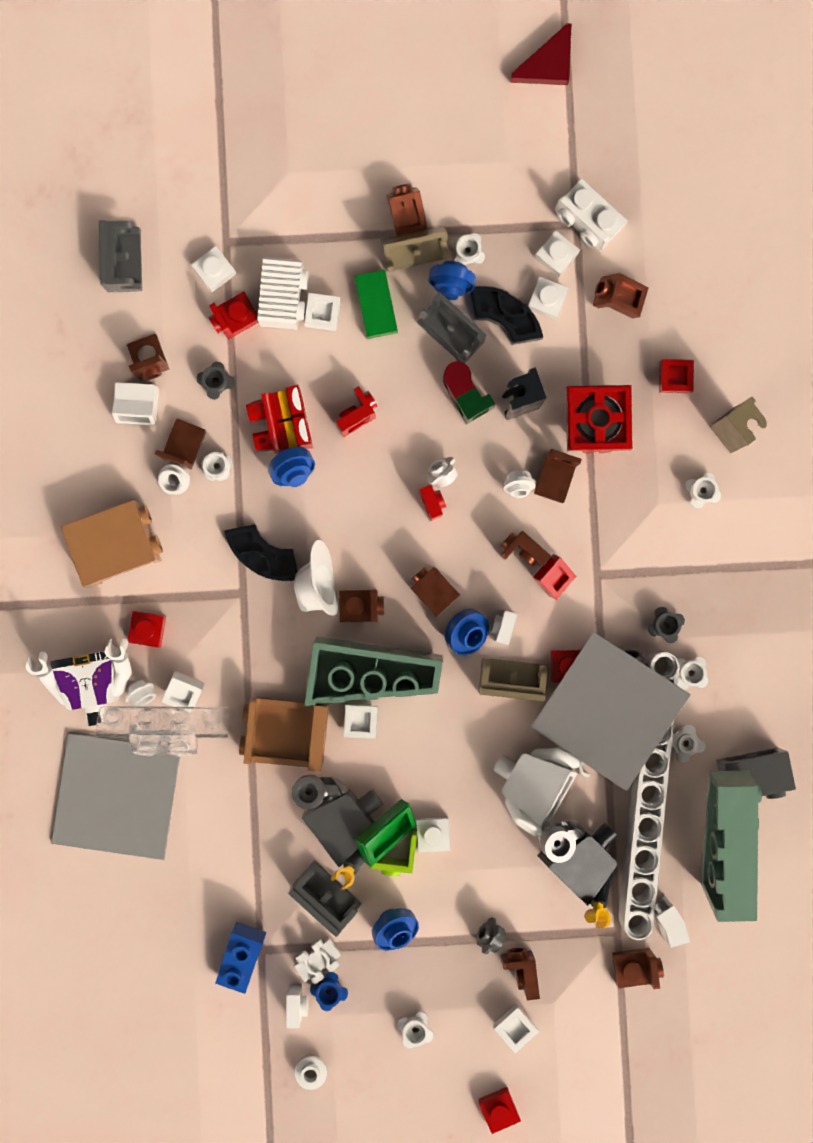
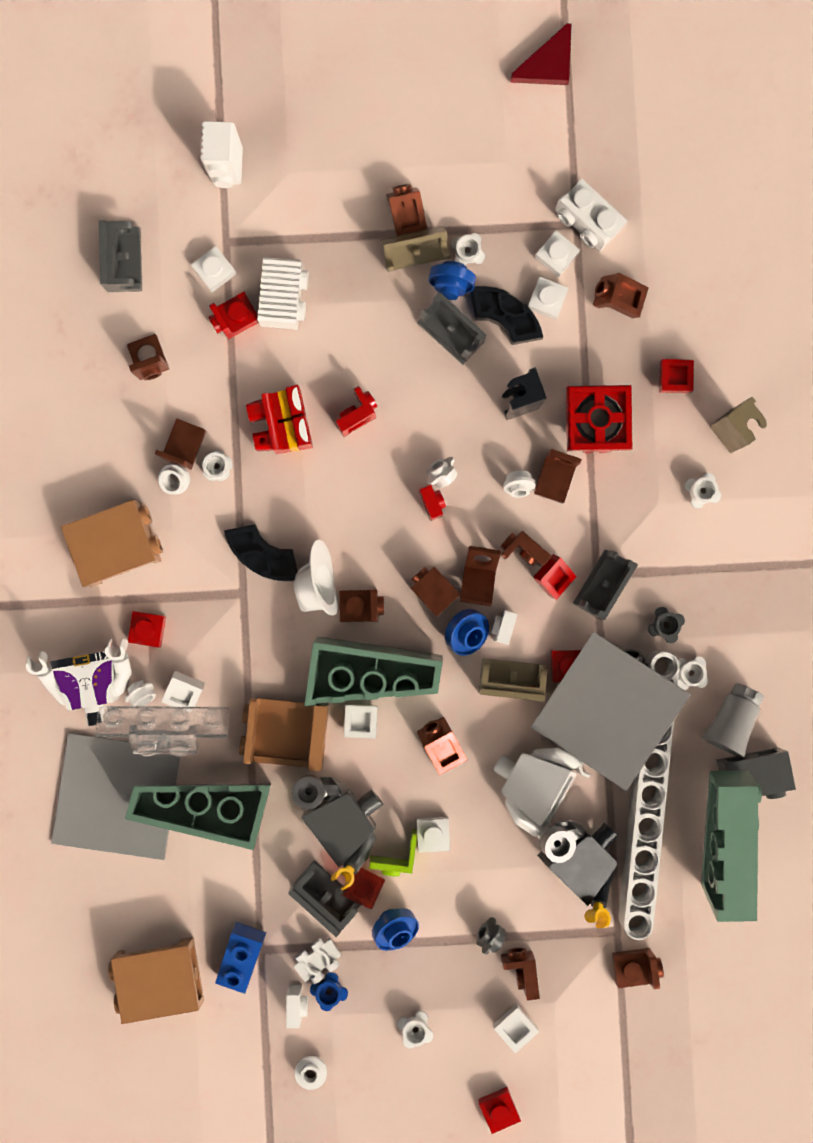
white piece [112,382,159,425] -> none
dark grey plate [197,362,235,400] -> none
blue plate [268,447,315,487] -> none
white plate [304,293,341,331] -> none
green tile [355,270,398,339] -> none
green tile [355,799,417,867] -> none
leg [443,361,496,425] -> none
white piece [655,896,690,948] -> none
white plate [671,724,705,763] -> none
none -> medium nougat panel [108,937,204,1024]
none -> sand green wedge [125,784,271,850]
none -> white brick [200,121,243,188]
none -> clear red plate [341,868,385,910]
none -> bracket [417,717,467,775]
none -> copper bracket [460,546,501,607]
none -> dark grey hinge [573,549,638,620]
none -> light grey plant [702,683,764,758]

